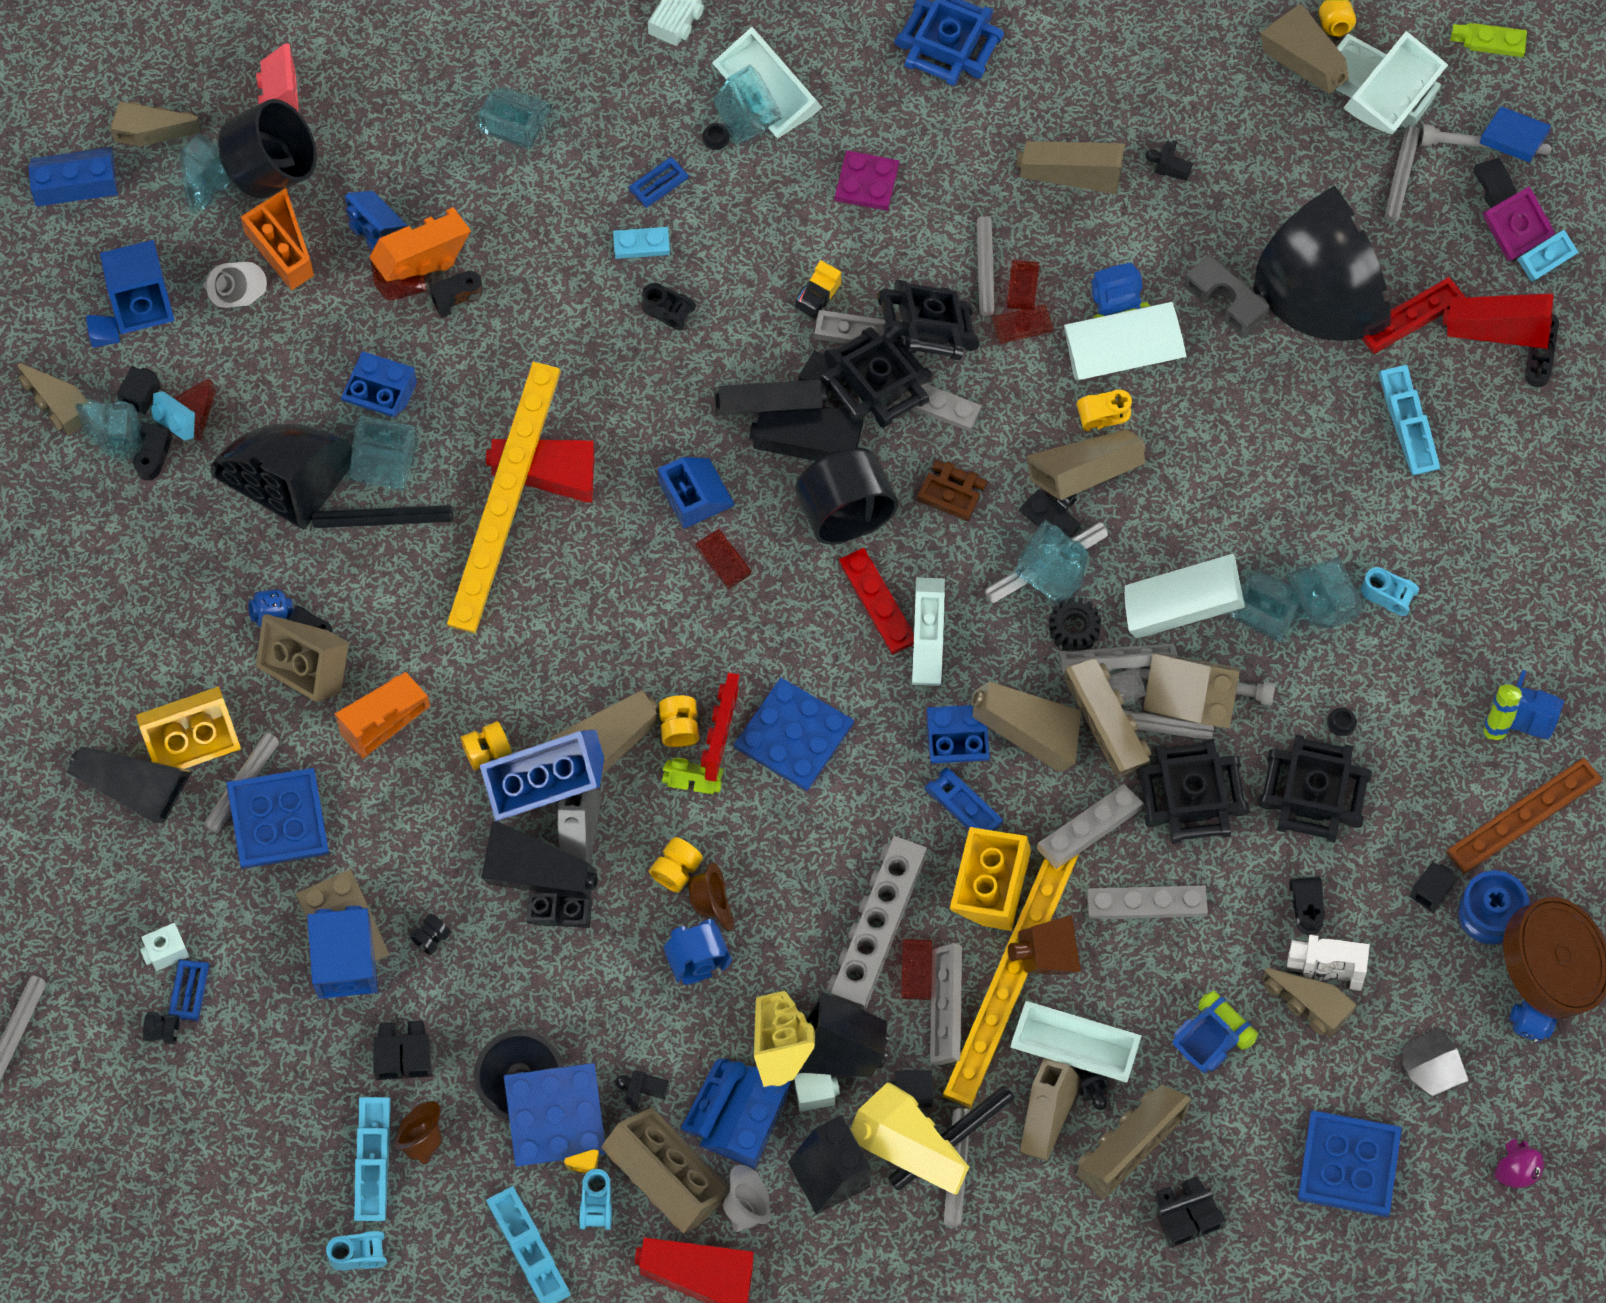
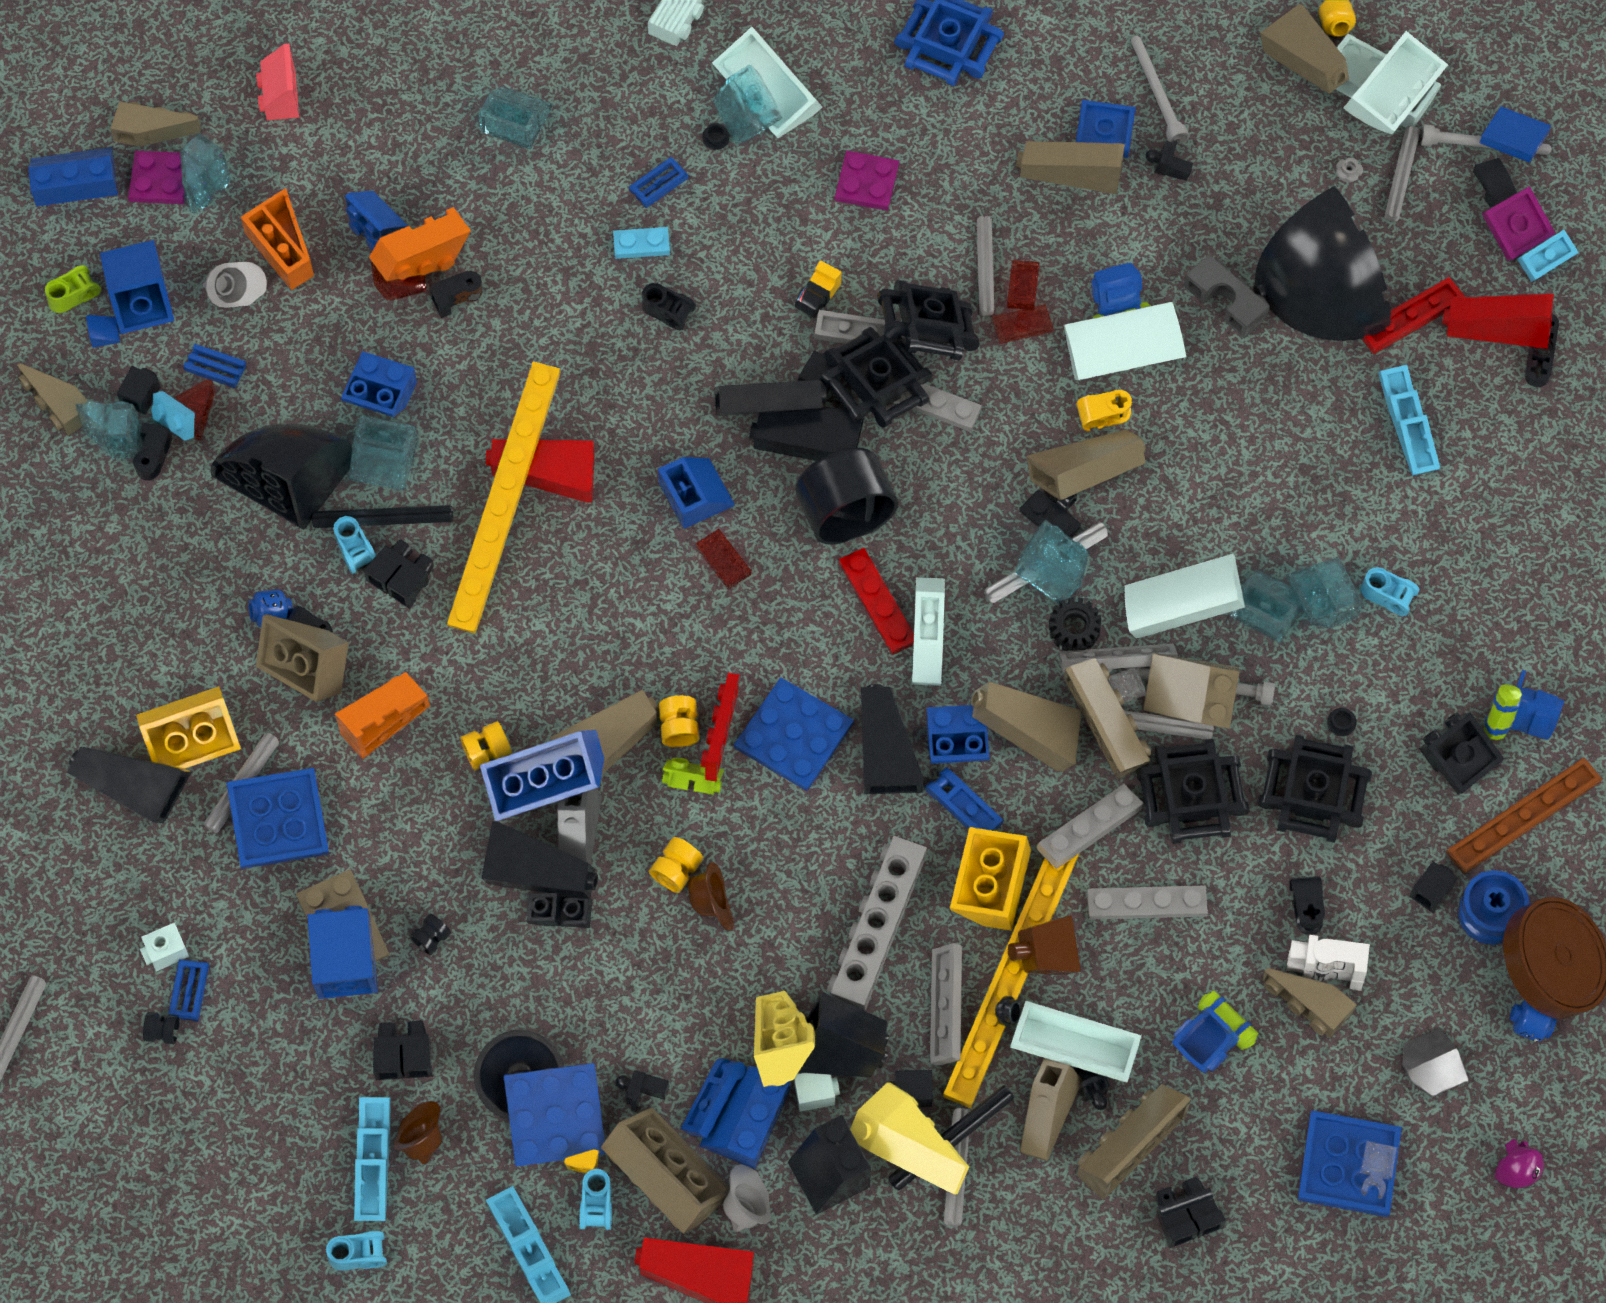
black piece [218,99,317,199] -> none
blue brick [663,919,732,985] -> none
clear red plate [901,939,932,1000] -> none
reddish brown plate [917,460,988,522] -> none
lime hinge [1450,23,1527,57] -> none
none -> lime piece [45,265,101,313]
none -> magenta plate [128,150,190,204]
none -> blue tile [183,344,247,388]
none -> medium azure piece [333,516,376,574]
none -> black hips [364,539,434,609]
none -> black slope [861,684,923,794]
none -> black plate [995,996,1022,1026]
none -> blue plate [1076,100,1136,158]
none -> light grey piece [1131,36,1190,143]
none -> light grey plate [1336,158,1363,182]
none -> clear plate [1360,1141,1397,1199]
none -> black plate [1419,712,1504,795]

